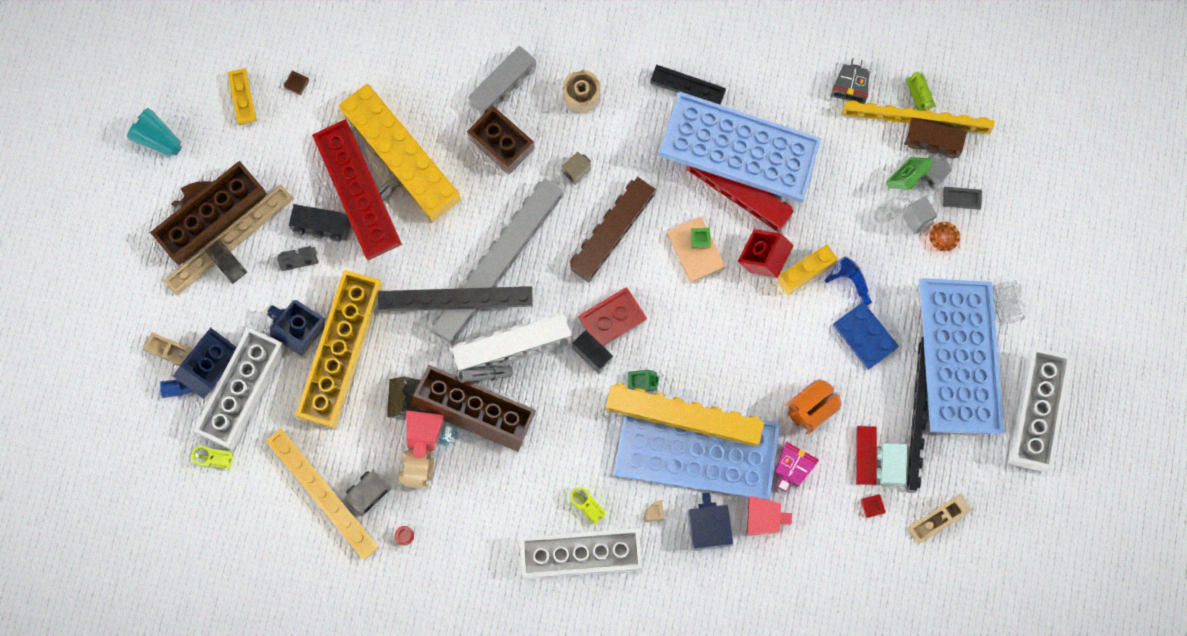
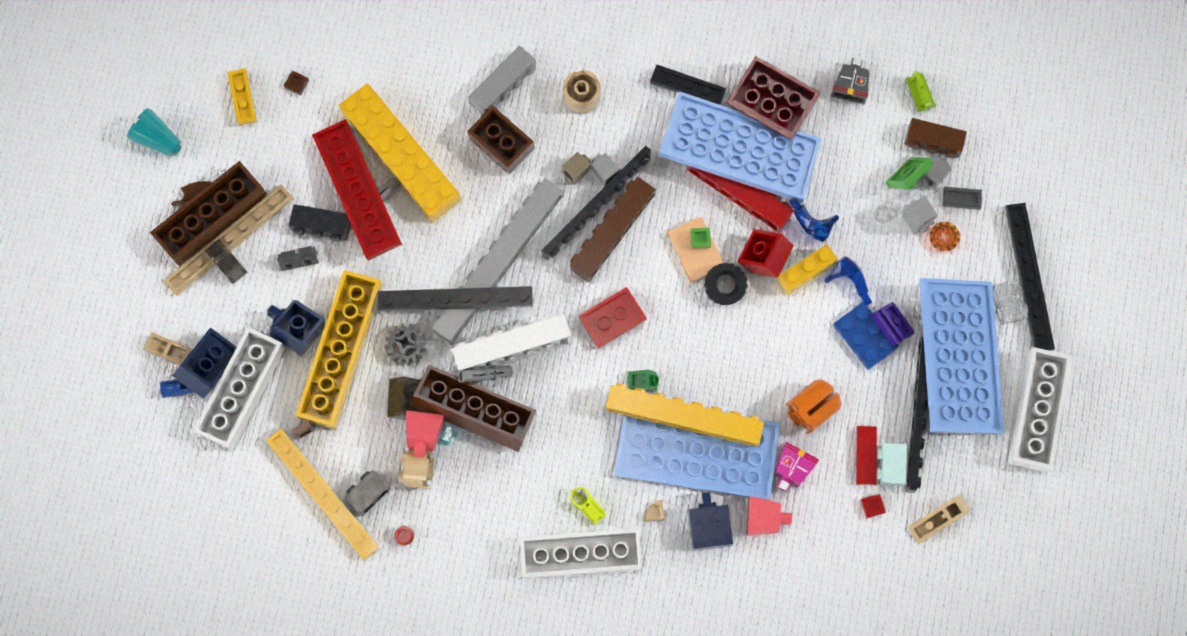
neon yellow piece [191,446,233,470] -> none
black hinge [572,330,613,374] -> none
yellow plate [842,100,995,134] -> none
none -> reddish brown tile [291,420,315,439]
none -> dark grey gear [384,323,427,365]
none -> black plate [541,146,651,260]
none -> light grey brick [591,152,620,186]
none -> black tyre [704,263,748,305]
none -> dark red slope [727,55,820,140]
none -> clear blue animal [789,197,839,242]
none -> dark purple plate [870,302,915,346]
none -> black plate [1005,203,1055,351]

